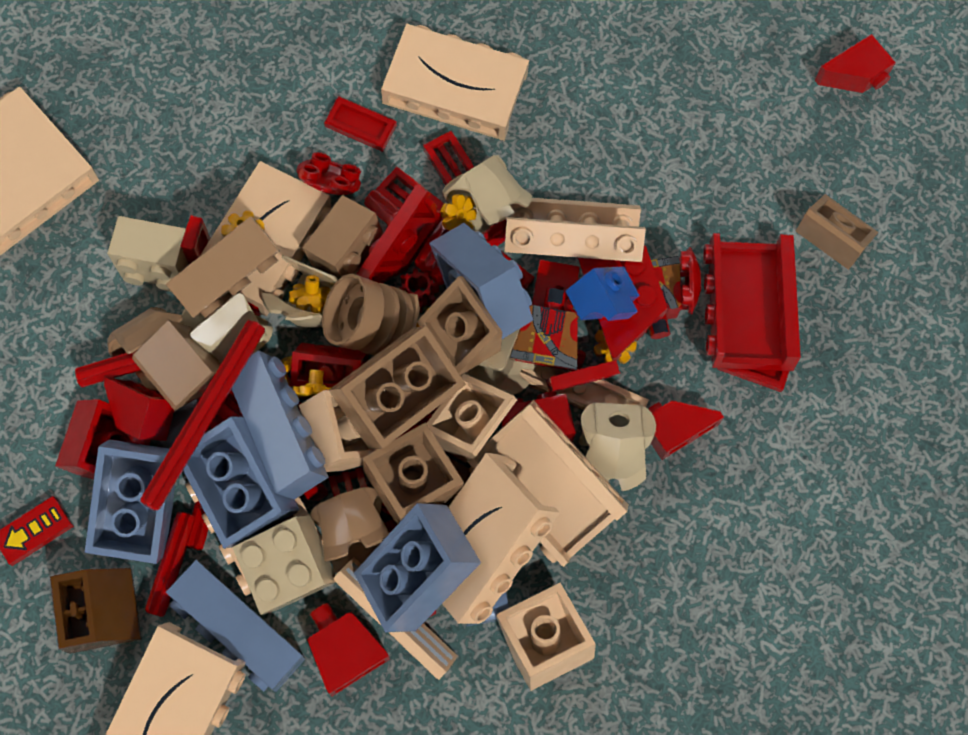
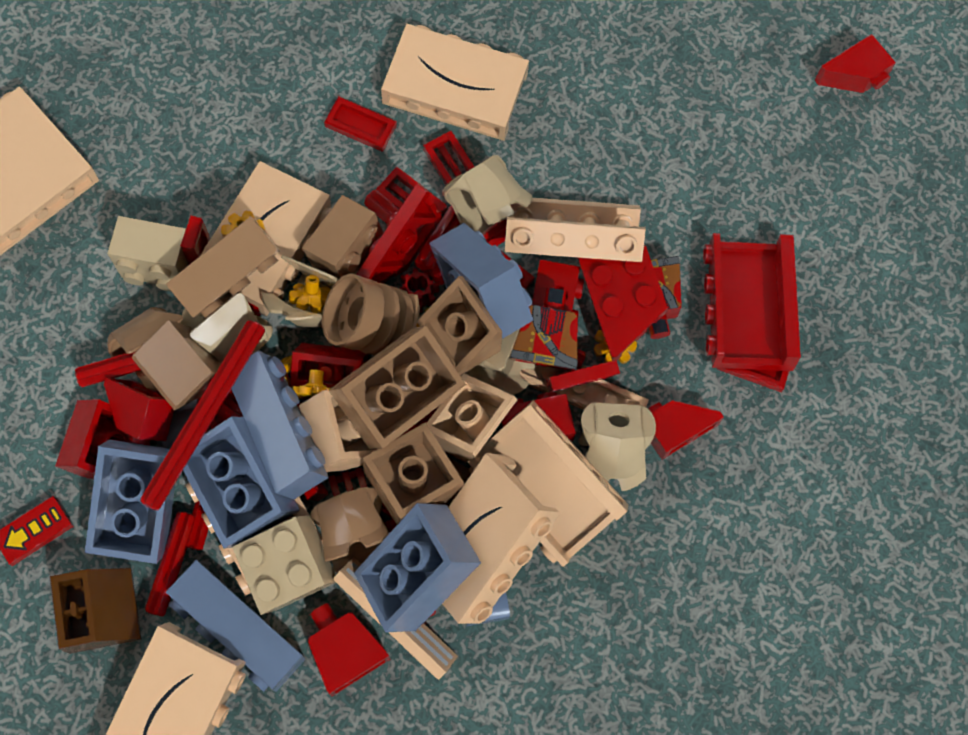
red dish [296,152,361,195] -> none
light orange plant [440,194,477,231] -> none
light nougat slope [496,583,596,691] -> none
blue brick [566,267,640,321] -> none
red dish [679,247,701,314] -> none
medium nougat slope [796,194,878,270] -> none

